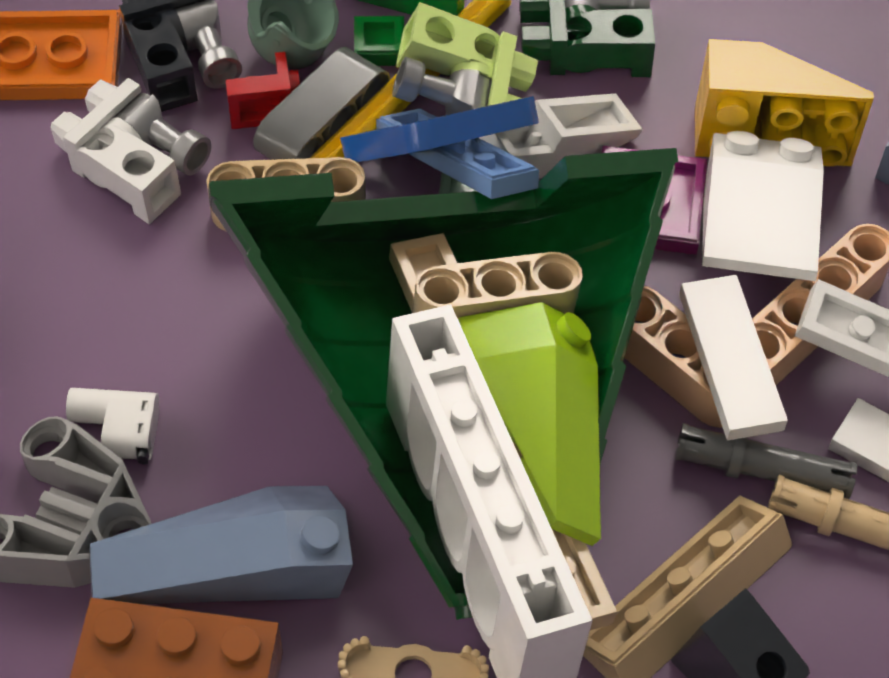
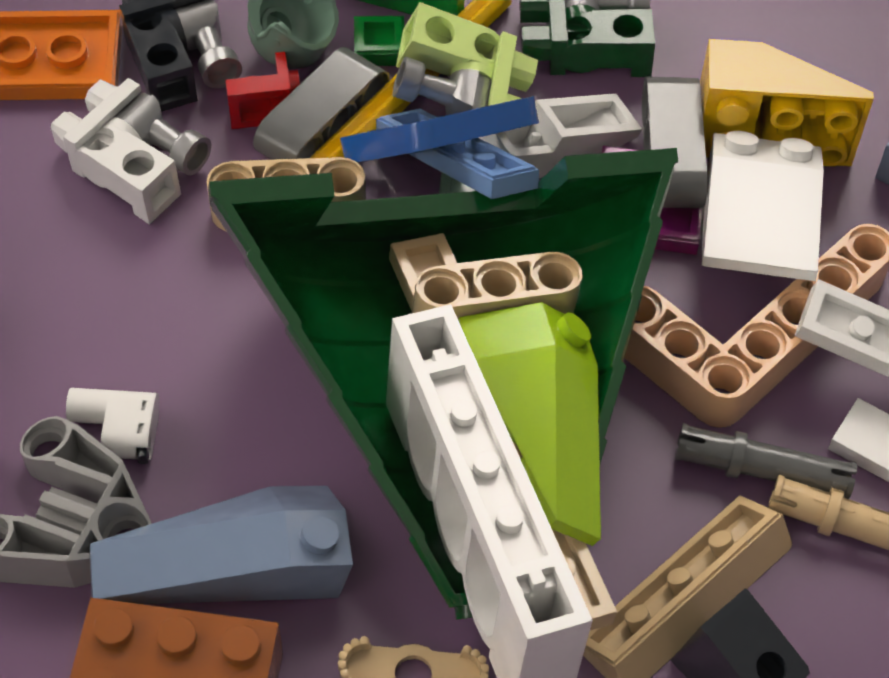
white tile [679,275,788,441] -> none
none -> beam [642,76,707,209]

